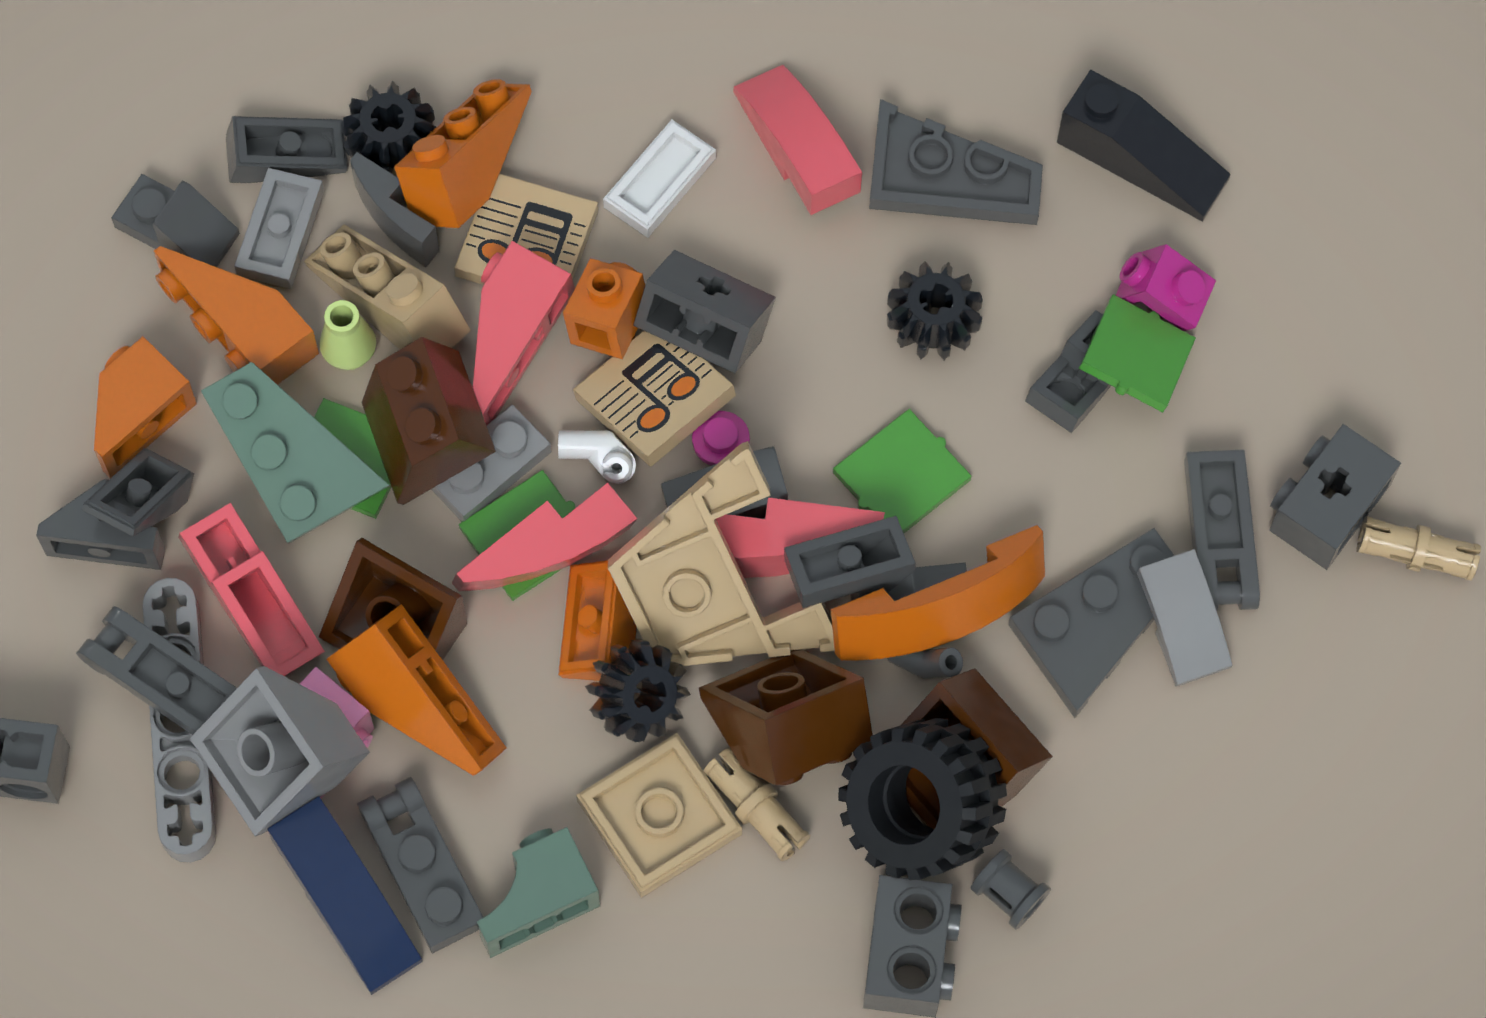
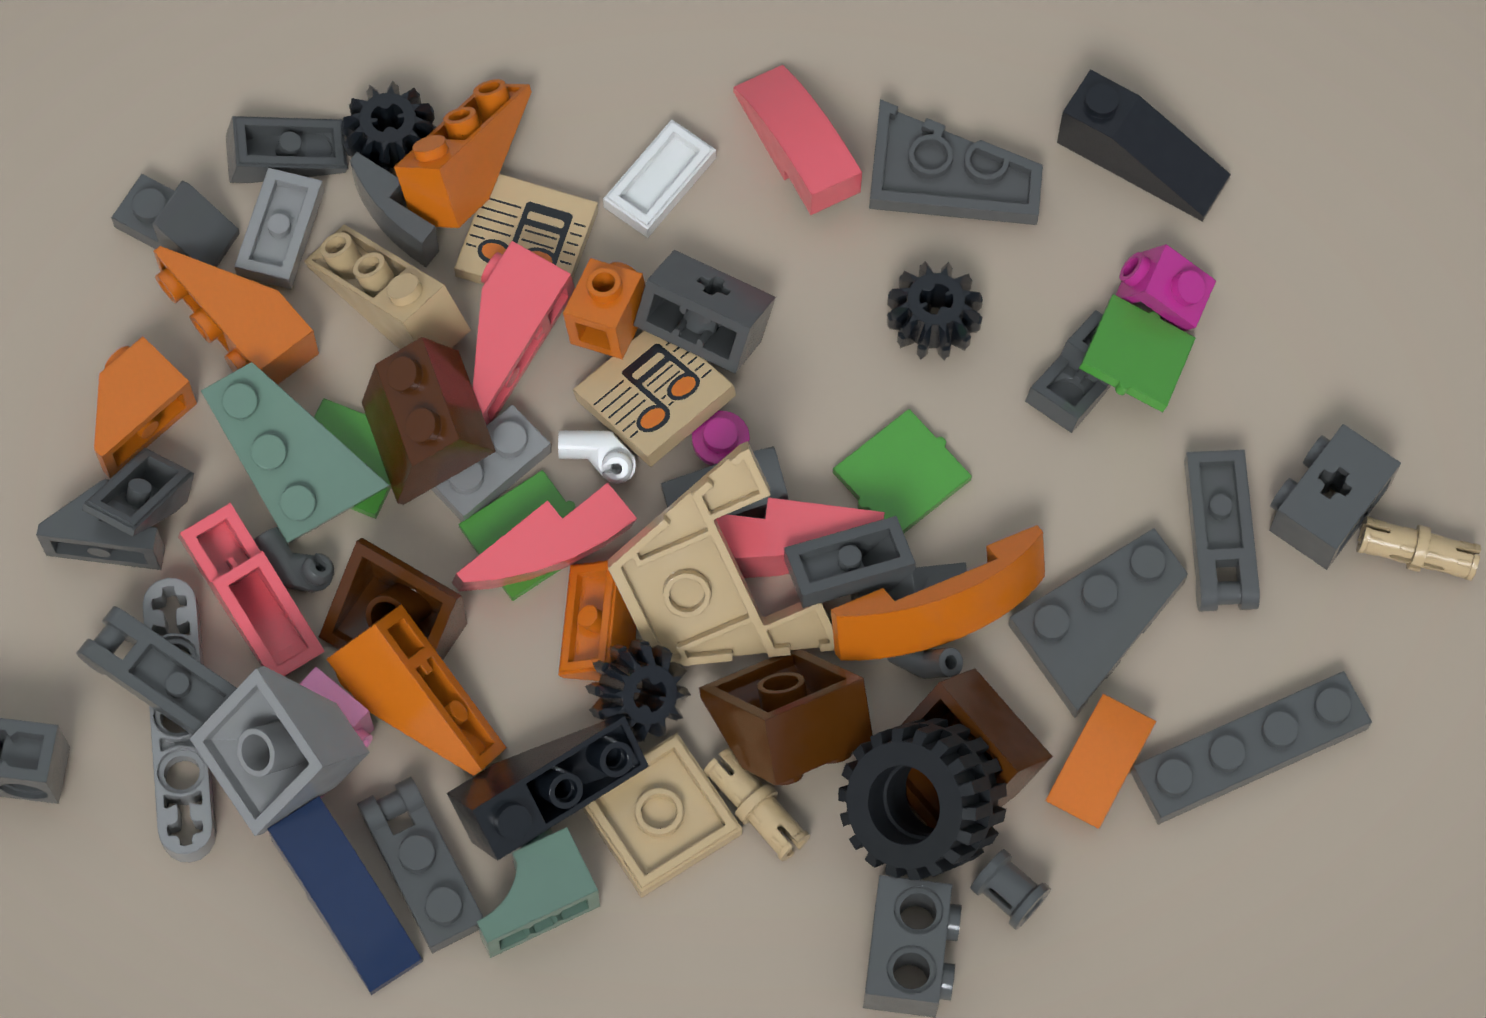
yellowish green cone [319,300,376,370] -> none
light grey slope [1137,549,1233,687] -> none
none -> dark grey arm [254,527,334,593]
none -> black slope [447,714,649,861]
none -> orange slope [1045,694,1157,829]
none -> dark grey plate [1131,671,1372,825]

